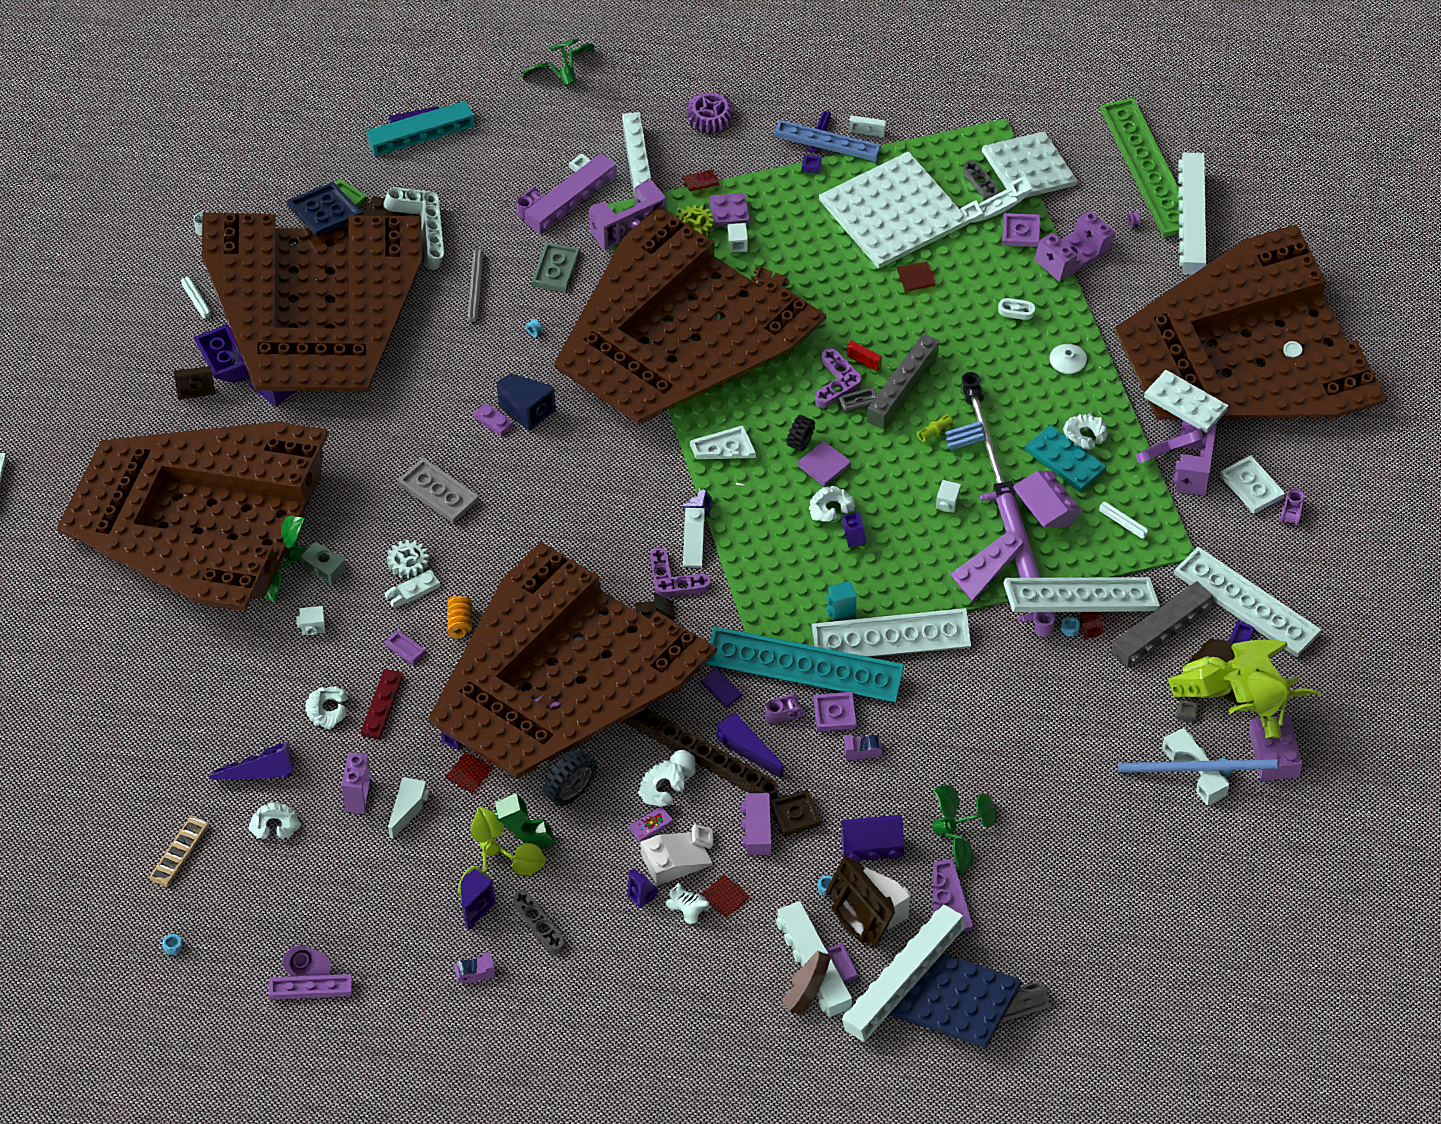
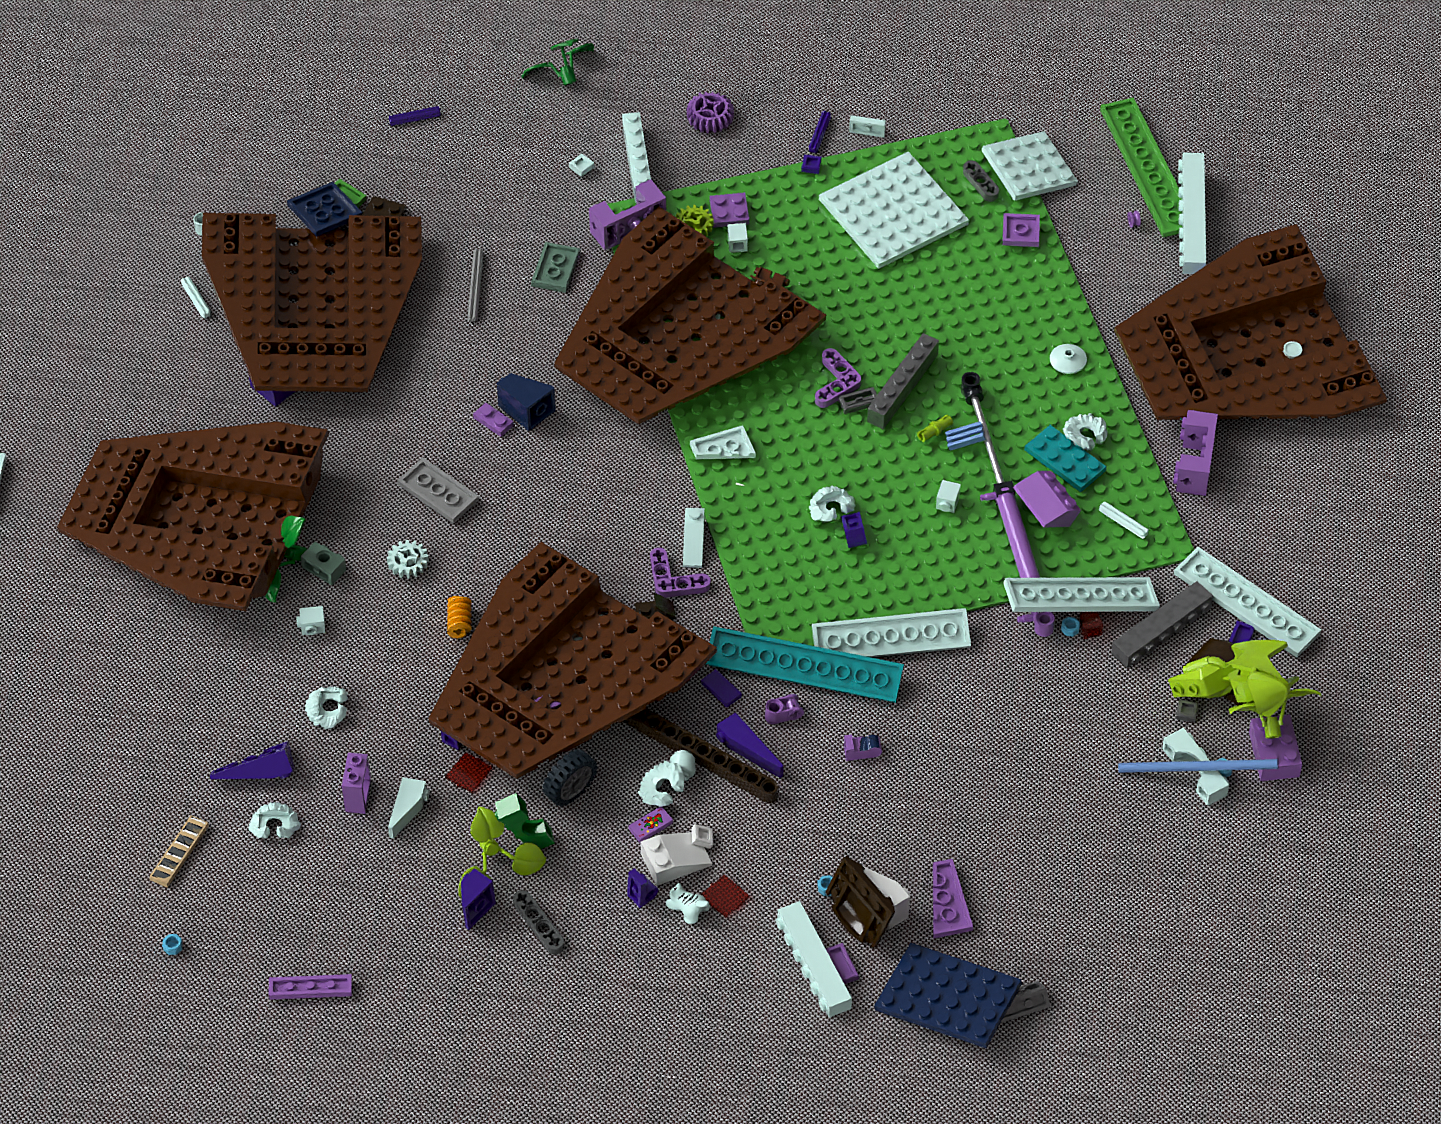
dark brown plate [174,366,215,400] -> none
dark purple slope [193,324,249,383] -> none
medium lavender piece [283,945,331,976] -> none
dark red plate [361,669,403,740] -> none
teal brick [366,101,474,157] -> none
light aqua beam [384,187,444,270] -> none
medium lavender tile [384,630,426,666] -> none
light aqua hinge [385,570,440,608] -> none
medium lavender leg [454,952,495,984] -> none
medium lavender piece [516,187,546,220] -> none
medium lavender brick [524,153,617,234] -> none
medium azure bush [525,319,543,337] -> none
clear red piece [682,170,720,191] -> none
dark purple panel [682,490,713,515] -> none
medium lavender brick [741,793,771,855] -> none
dark brown plate [770,789,821,837] -> none
medium blue tile [774,120,881,162] -> none
reddish brown slope [781,951,831,1015] -> none
black tyre [786,415,815,451] -> none
medium lavender tile [797,441,851,487] -> none
medium lavender plate [813,692,856,732] -> none
teal brick [826,581,857,622] -> none
dark purple slope [841,815,904,862] -> none
light aqua brick [842,905,965,1042] -> none
red tile [847,340,882,372] -> none
clear red piece [897,261,936,292] -> none
green plant [932,785,997,875] -> none
medium lavender wing [950,529,1024,604] -> none
light aqua slope [960,176,1032,223] -> none
light aqua plate [998,298,1035,320] -> none
medium lavender plate [1034,210,1116,282] -> none
medium lavender beam [1135,429,1204,463] -> none
light aqua plate [1144,370,1228,433] -> none
light aqua plate [1220,455,1285,514] -> none
medium lavender piece [1280,488,1304,526] -> none

